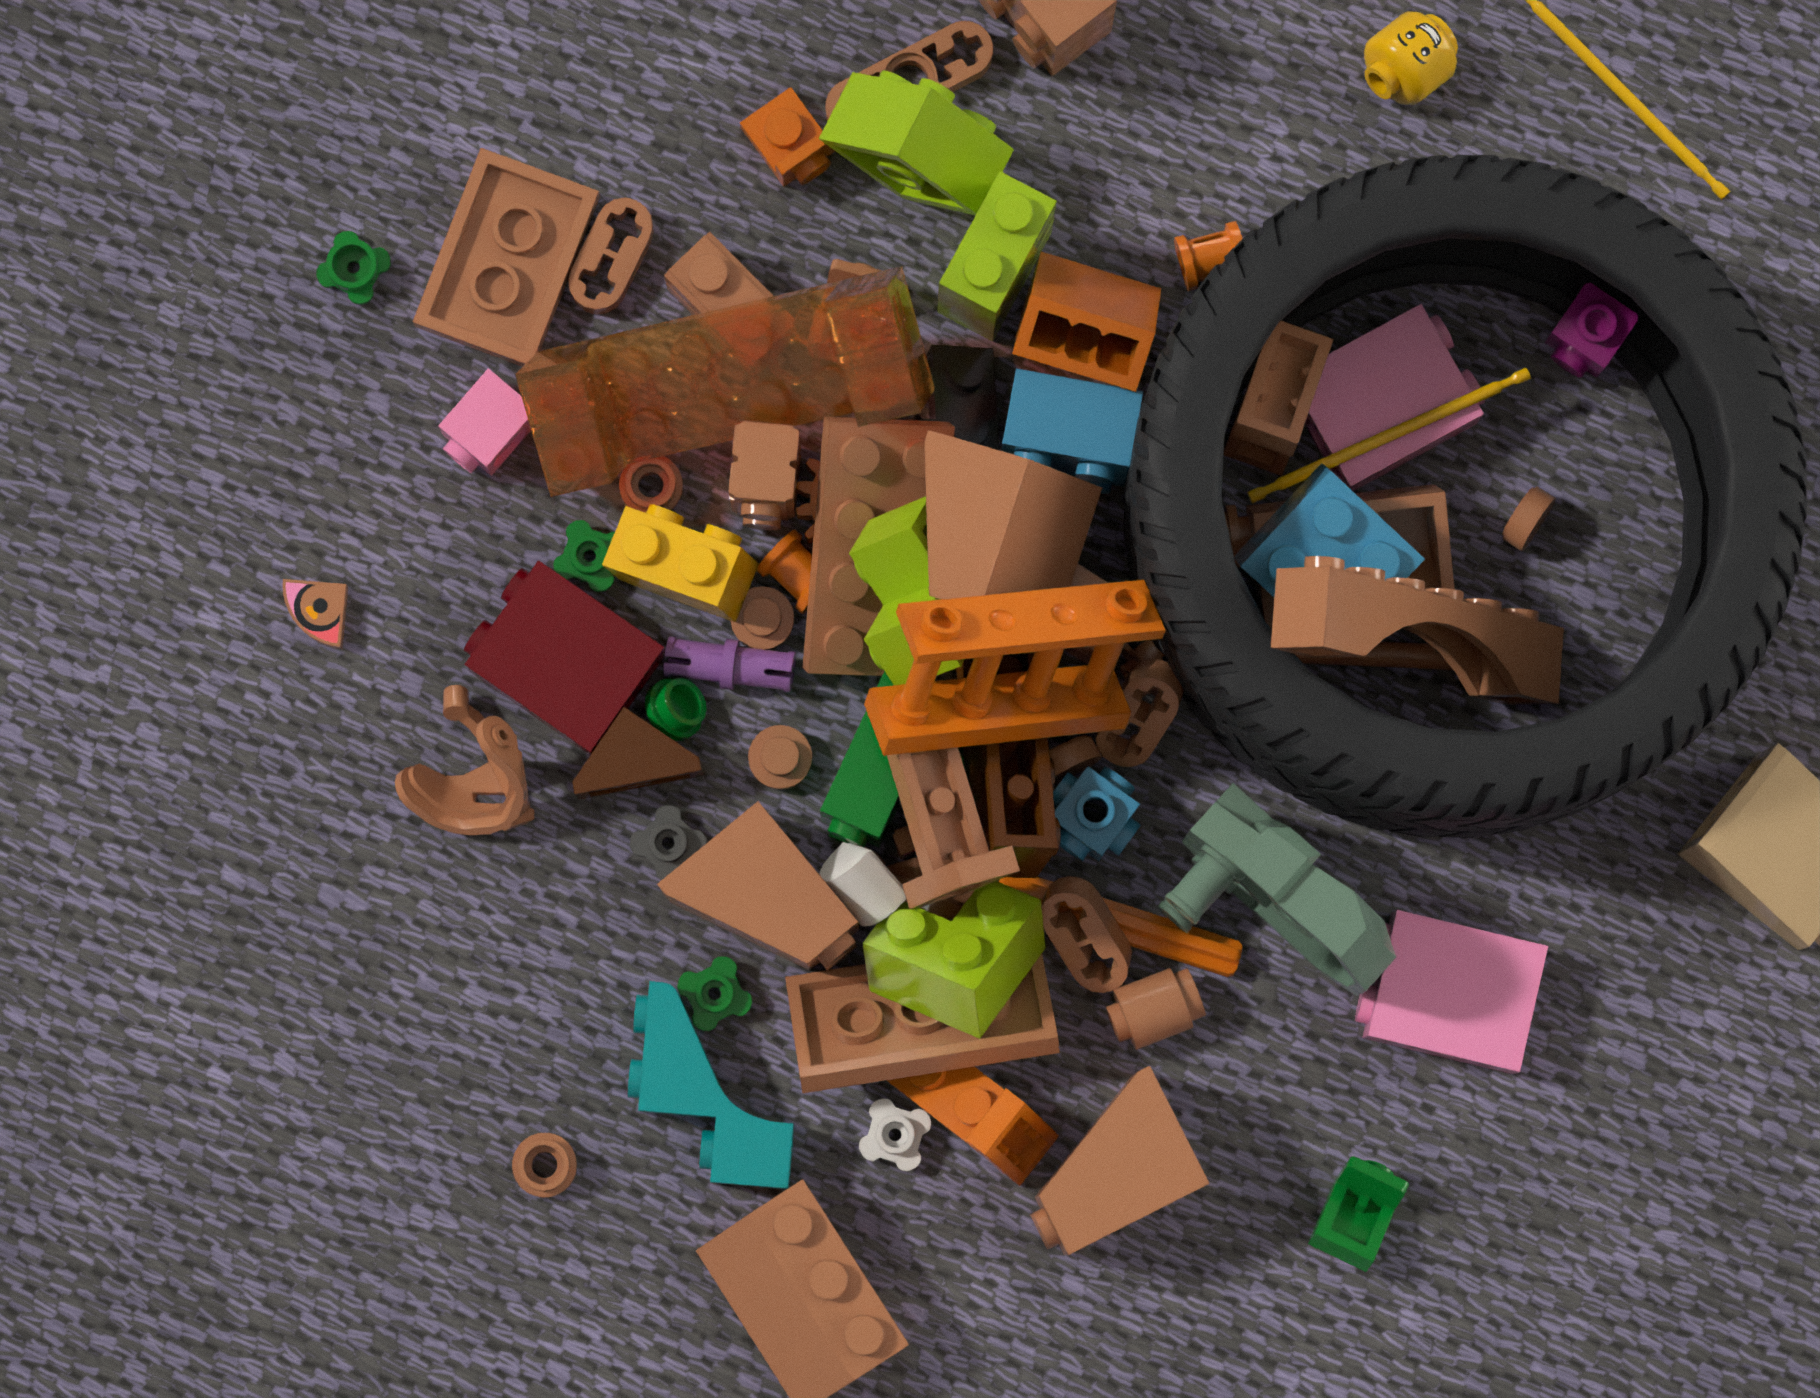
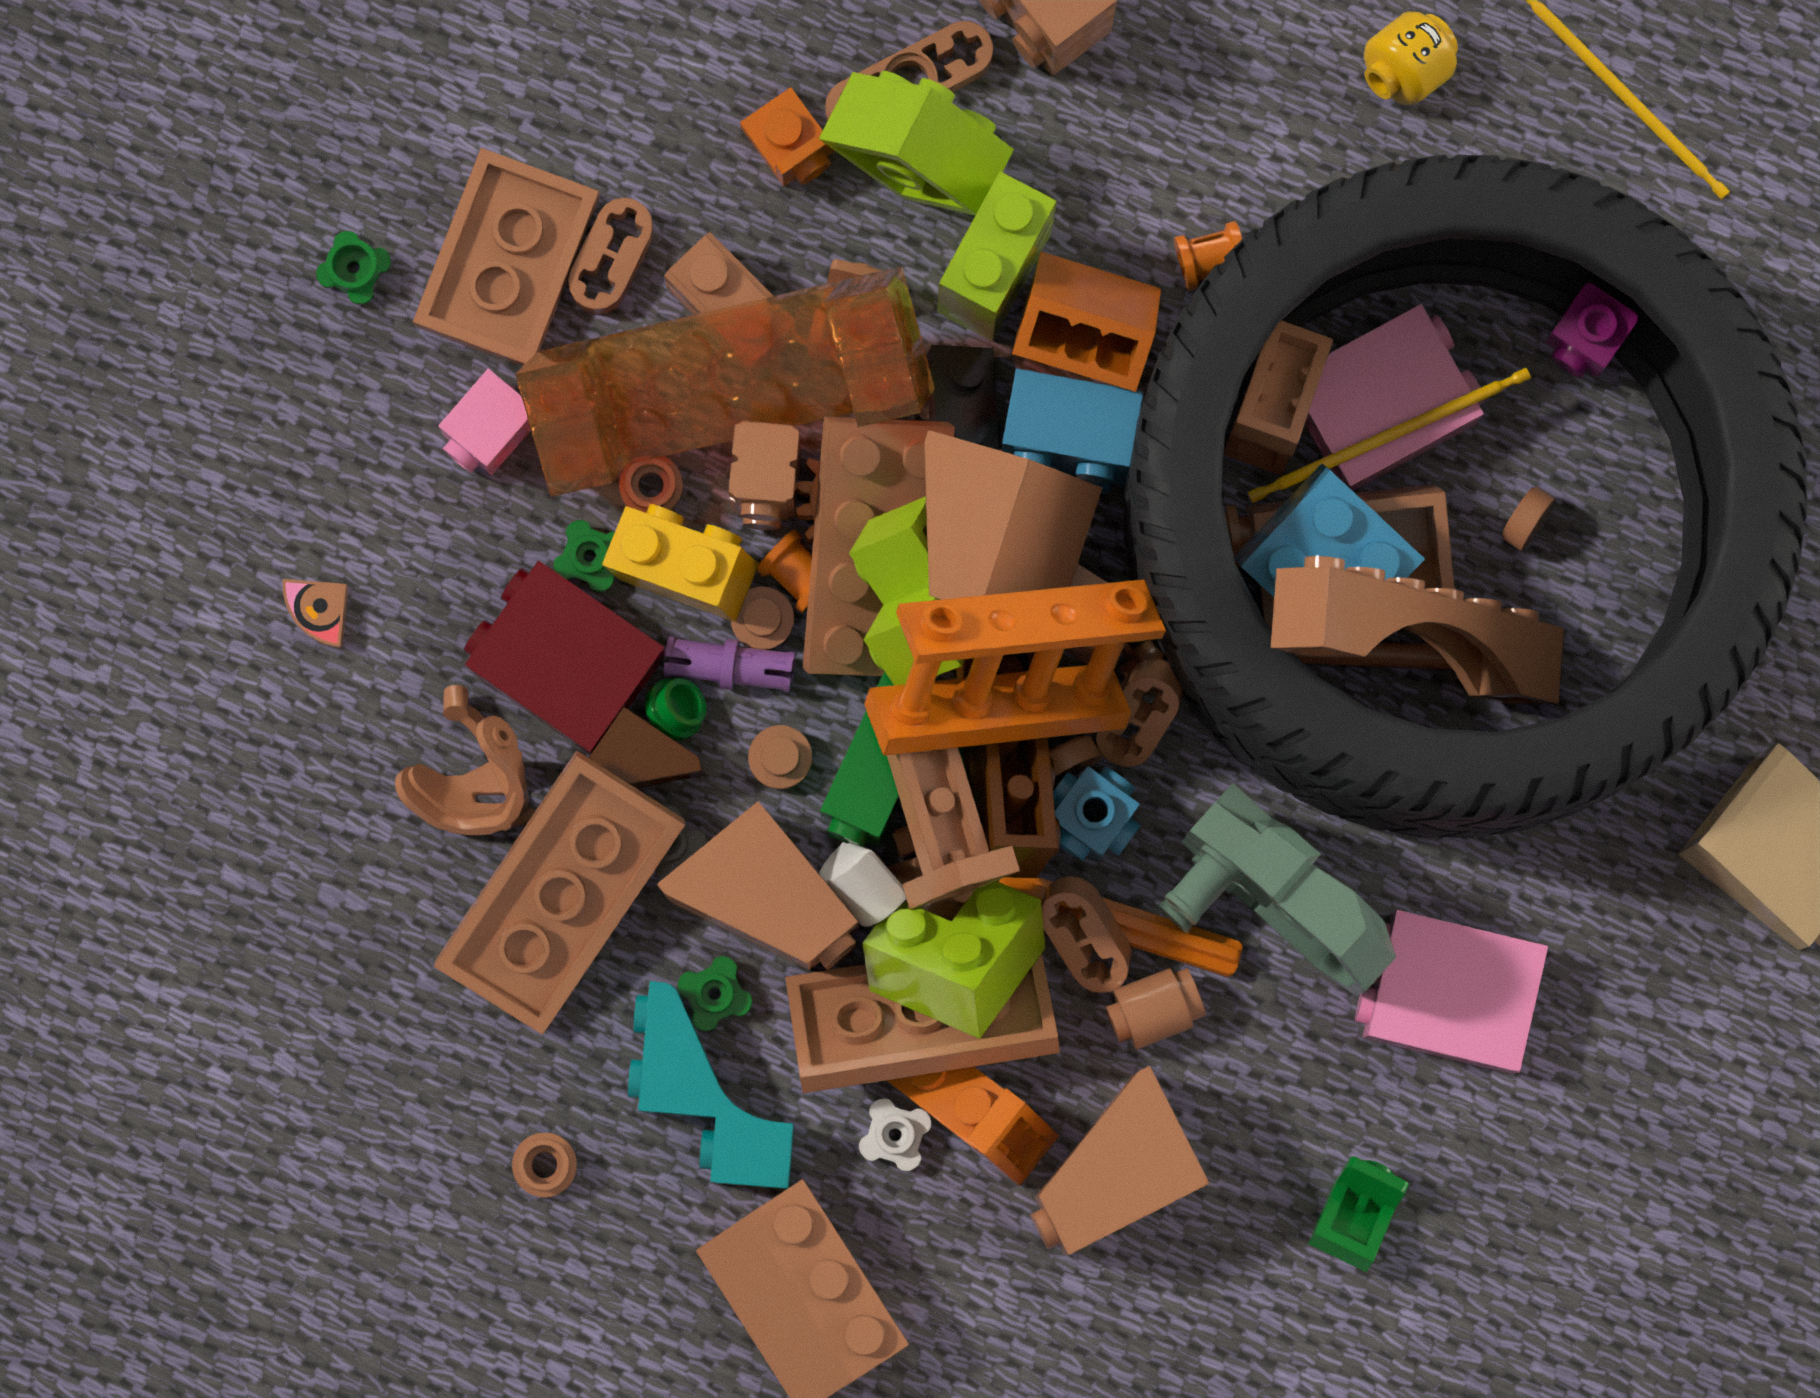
none -> nougat plate [434,750,685,1035]

